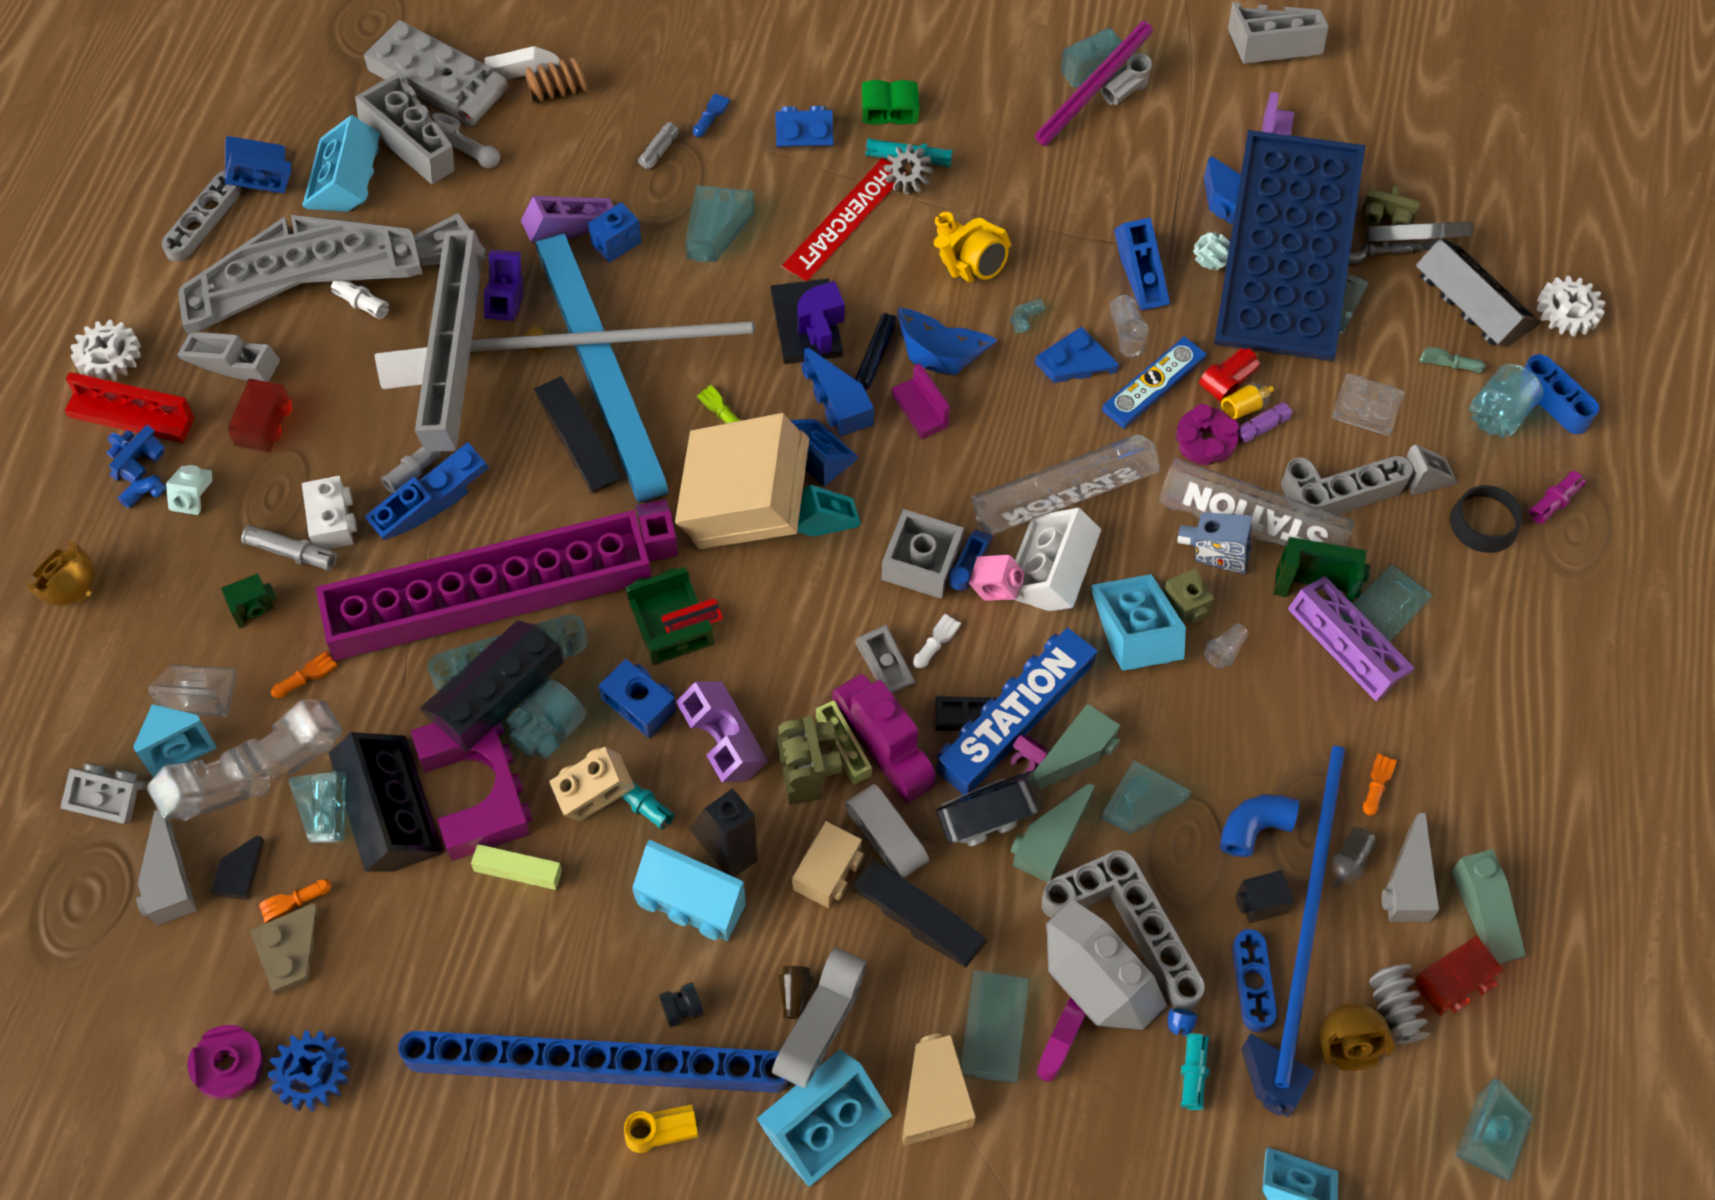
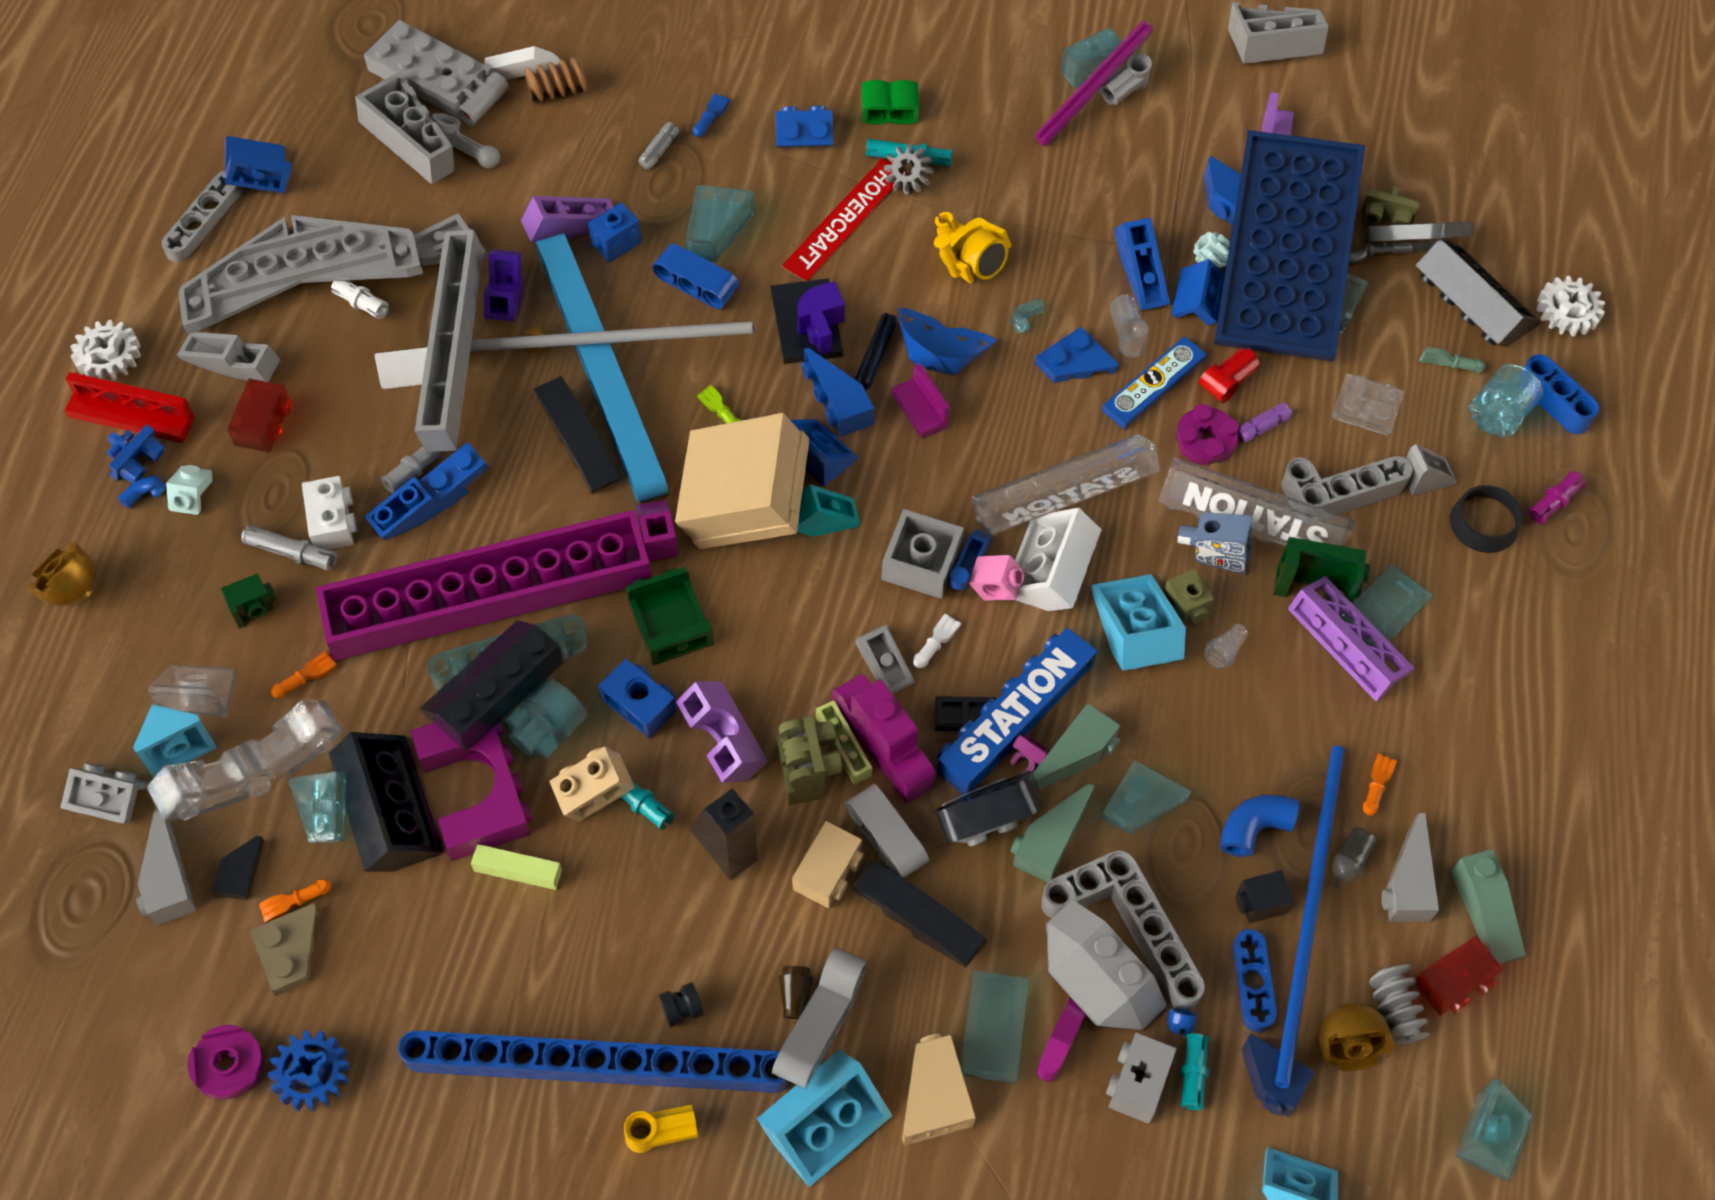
medium azure slope [302,115,380,212] -> none
medium azure slope [632,840,746,941] -> none
sticker [661,598,723,633] -> none
yellow piece [1221,382,1274,420] -> none
none -> blue beam [652,244,740,309]
none -> light grey brick [1106,1033,1177,1124]
none -> blue panel [1171,259,1225,325]

